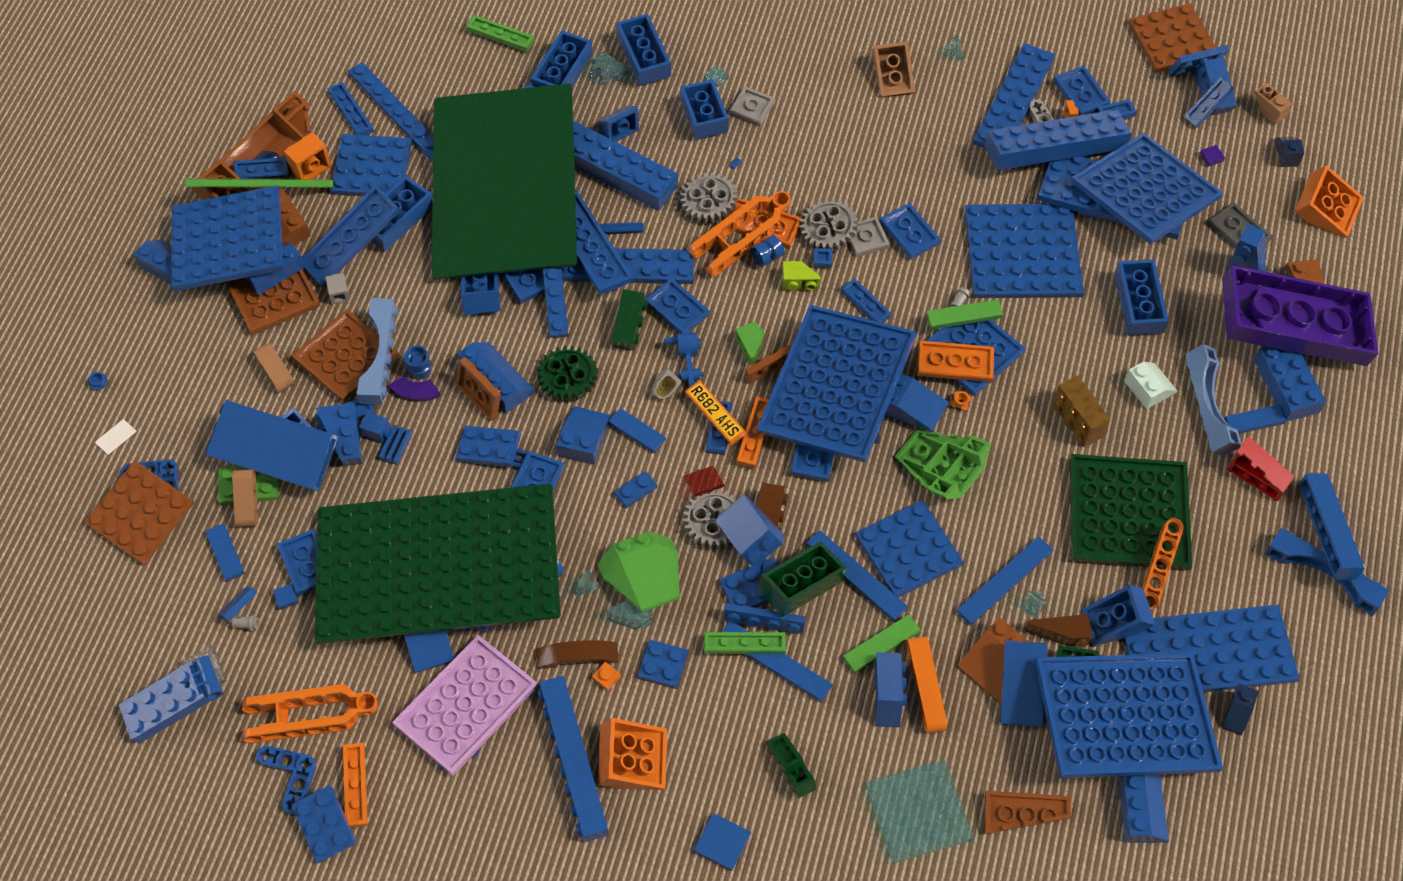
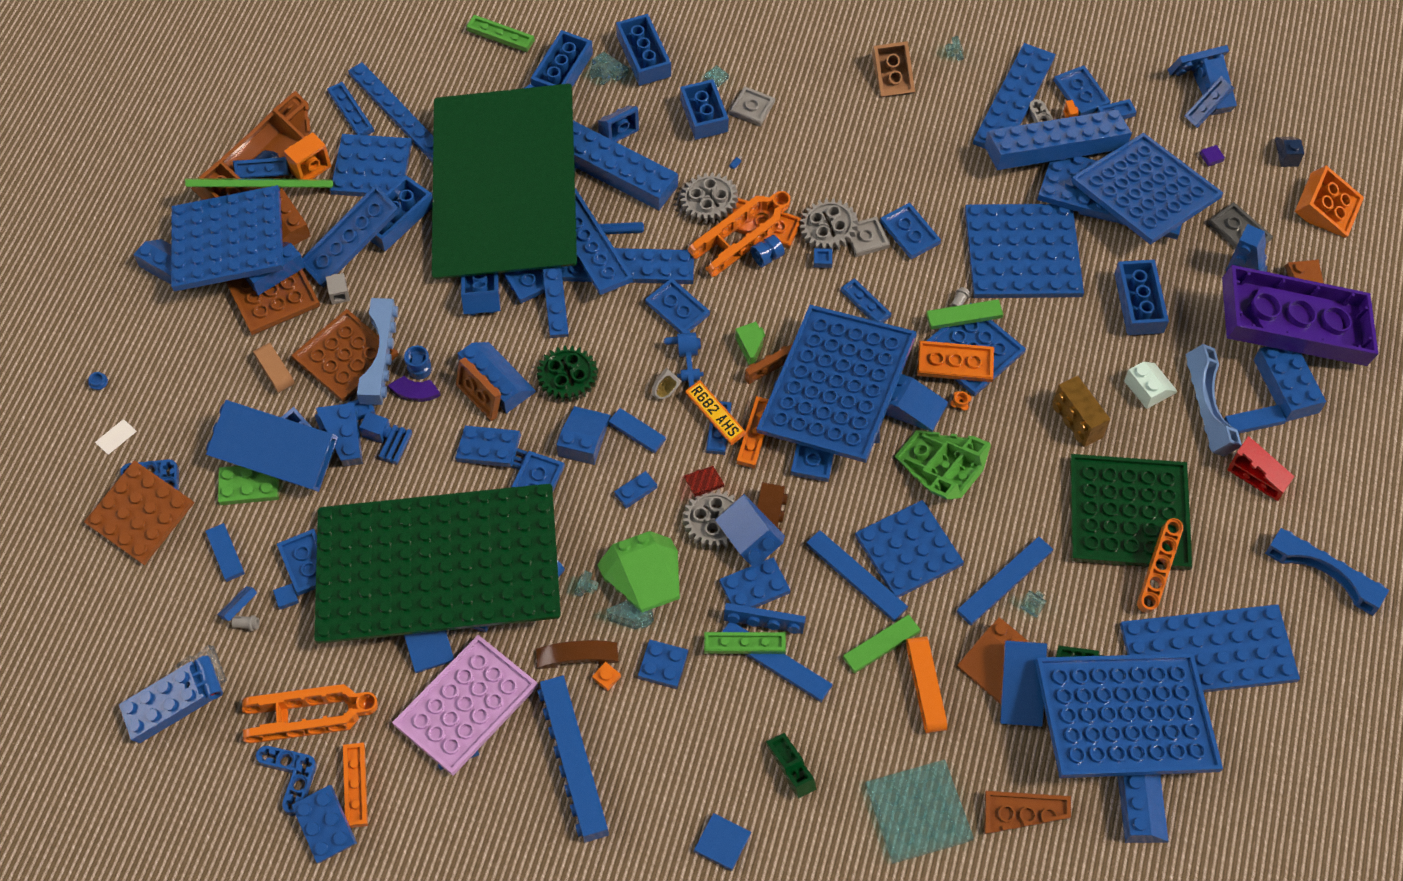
medium nougat beam [232,469,258,527] -> none
orange slope [597,717,667,790] -> none
dark green brick [611,289,648,351] -> none
dark green brick [757,541,847,617] -> none
lime slope [782,261,821,291] -> none
blue wedge [875,652,907,728] -> none
reddish brown slope [1025,614,1093,648] -> none
blue slope [1082,584,1155,647] -> none
dark orange plate [1128,3,1216,73] -> none
dark blue slope [1222,683,1259,736] -> none
medium nougat slope [1254,83,1292,125] -> none
blue brick [1298,473,1365,580] -> none

